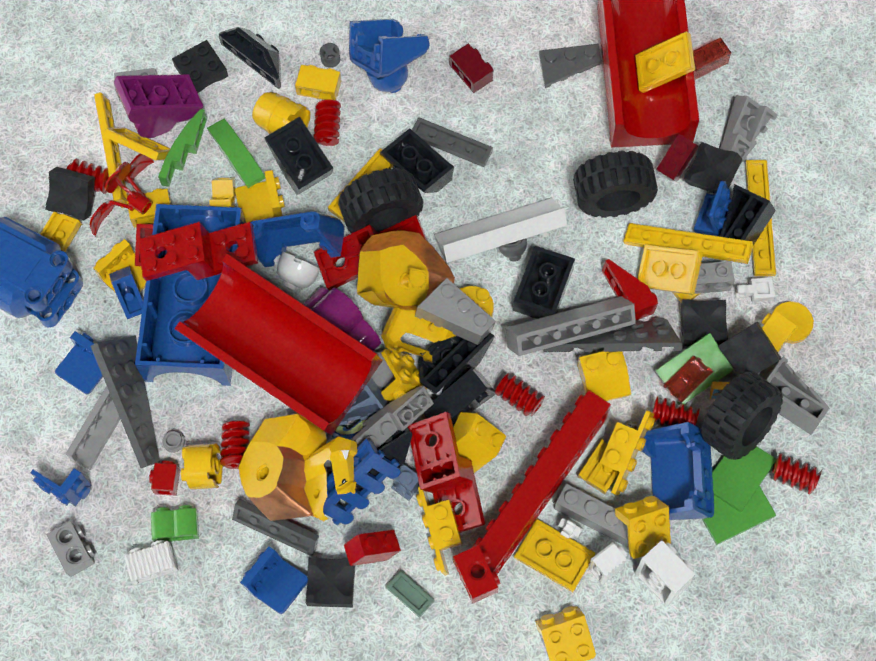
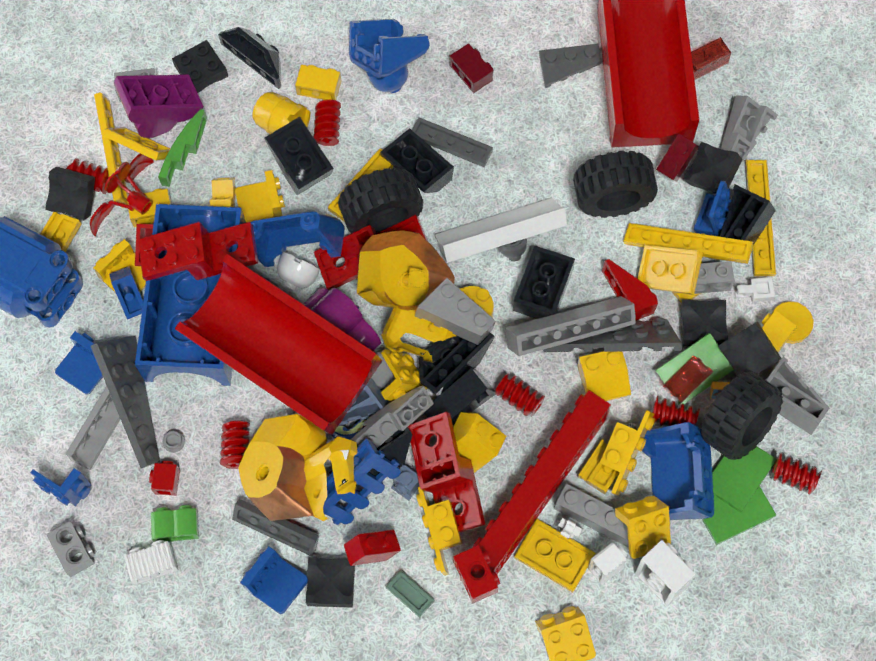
yellow brick [181,443,223,490] -> none
bright green slope [207,118,266,188] -> none
dark grey wheel [320,43,341,68] -> none
yellow tile [635,31,695,93] -> none

